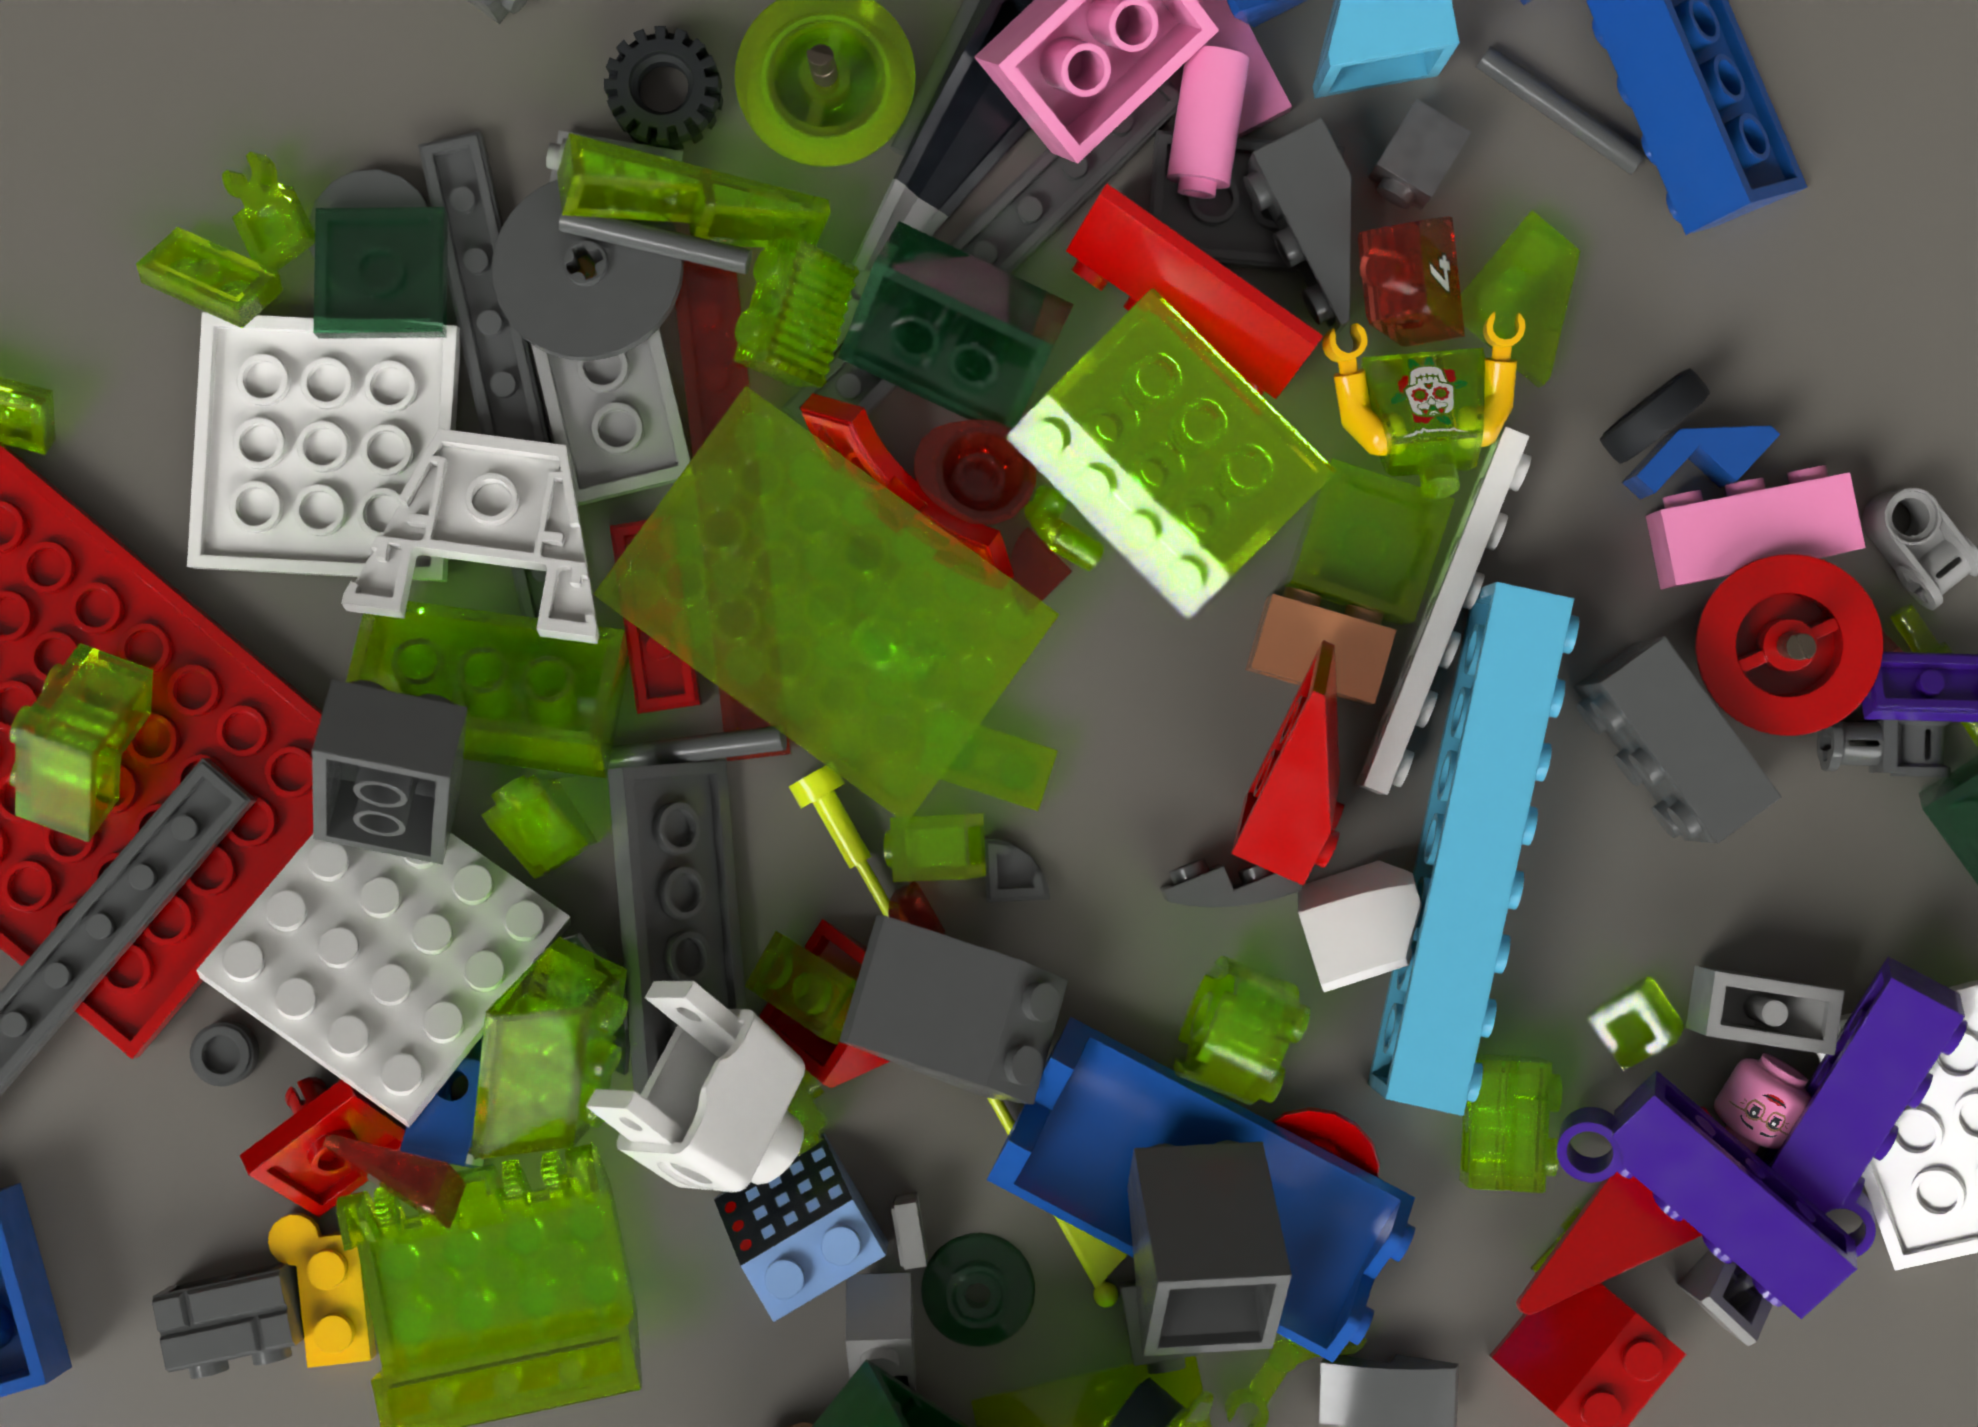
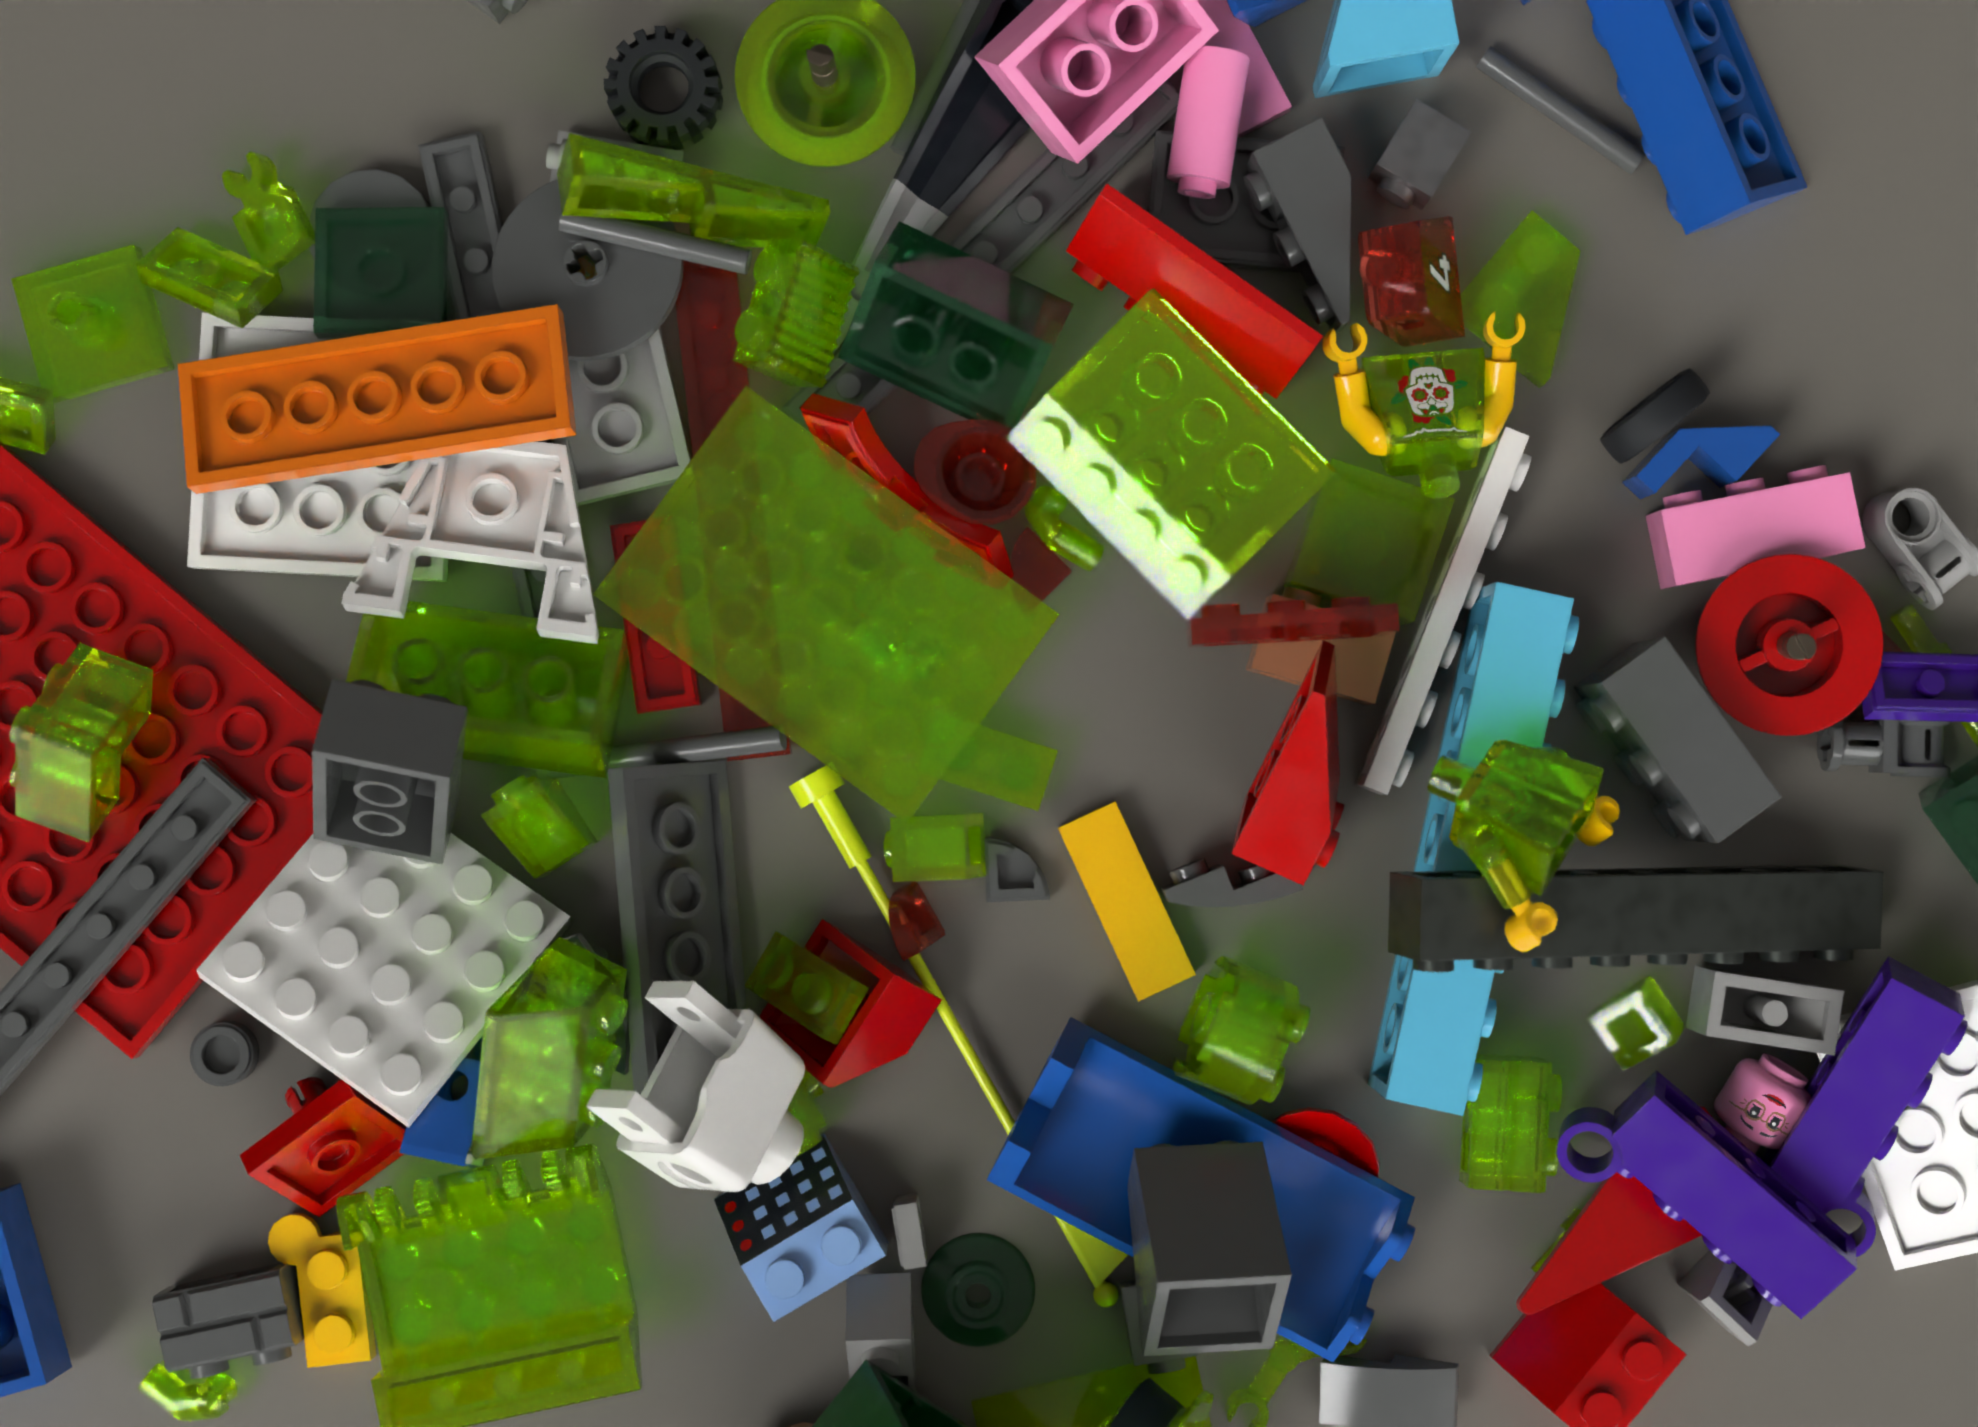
clear red slope [323,1134,466,1229] -> none
dark grey slope [839,915,1068,1105] -> none
white slope [1297,860,1422,992] -> none
none -> clear neon green tile [11,244,175,404]
none -> clear neon green arm [137,1363,238,1421]
none -> orange plate [178,304,577,494]
none -> yellow tile [1057,801,1196,1002]
none -> clear red wing [1186,596,1400,648]
none -> pearl dark grey brick [1388,865,1884,972]
none -> clear neon green torso [1427,739,1620,952]

